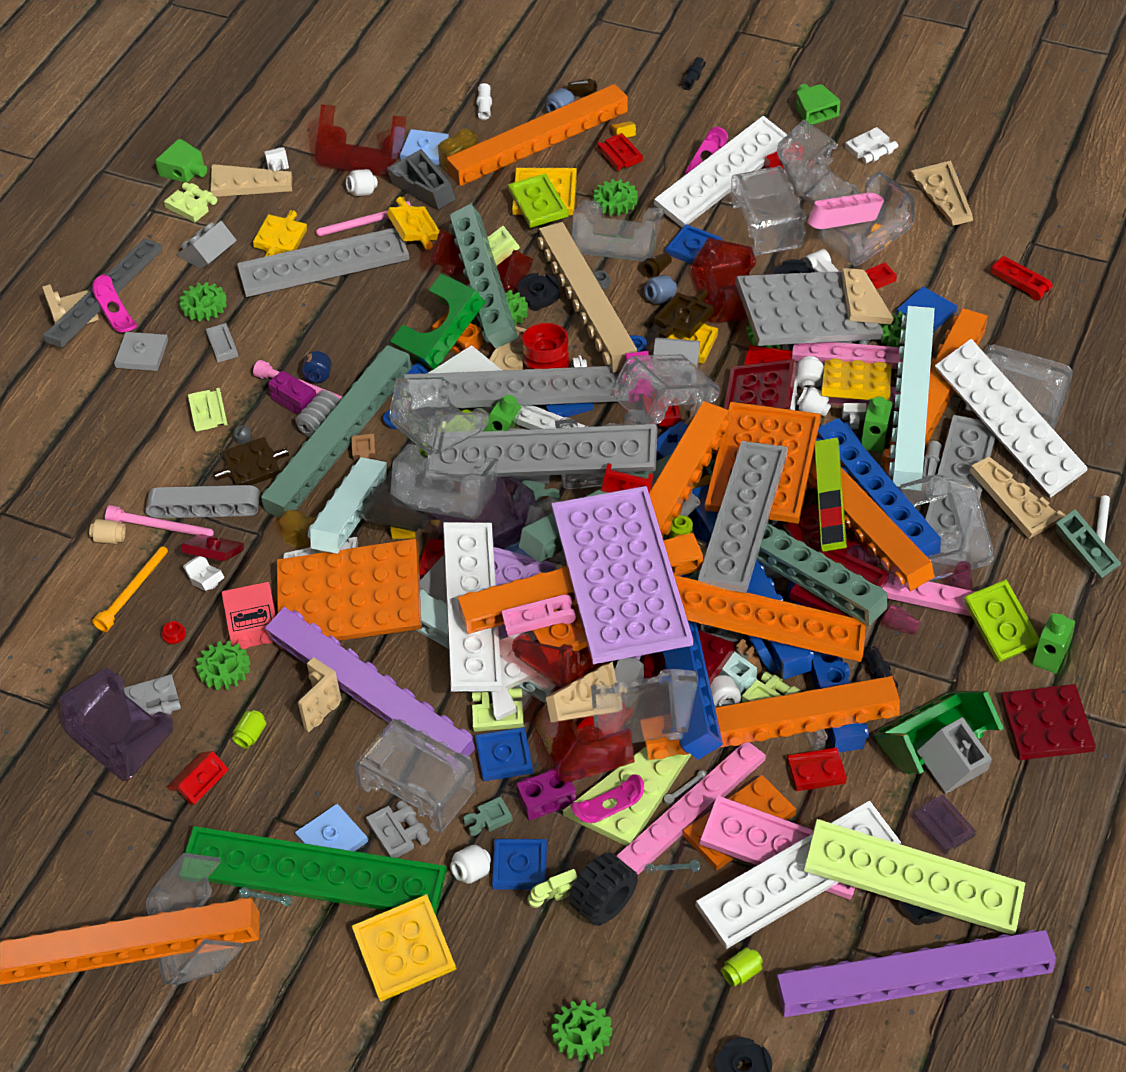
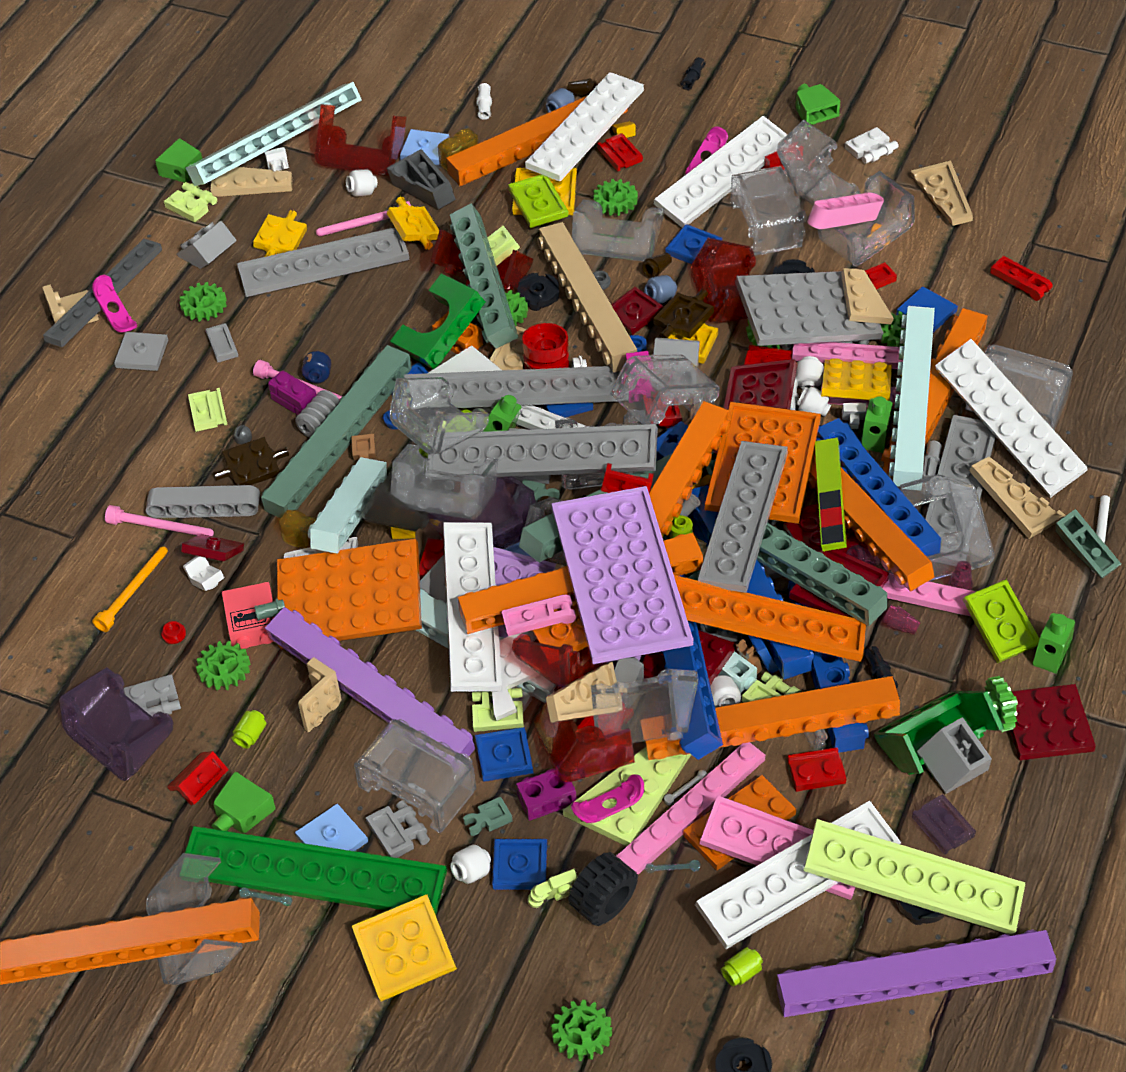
tan brick [89,519,126,544] -> none
white piece [803,249,838,273] -> none
none -> light aqua brick [186,82,362,186]
none -> bright green torso [212,771,276,833]
none -> sand green pin [254,598,285,621]
none -> white plate [525,72,644,181]
none -> dark red plate [611,287,663,335]
none -> bright green gear [984,676,1018,732]

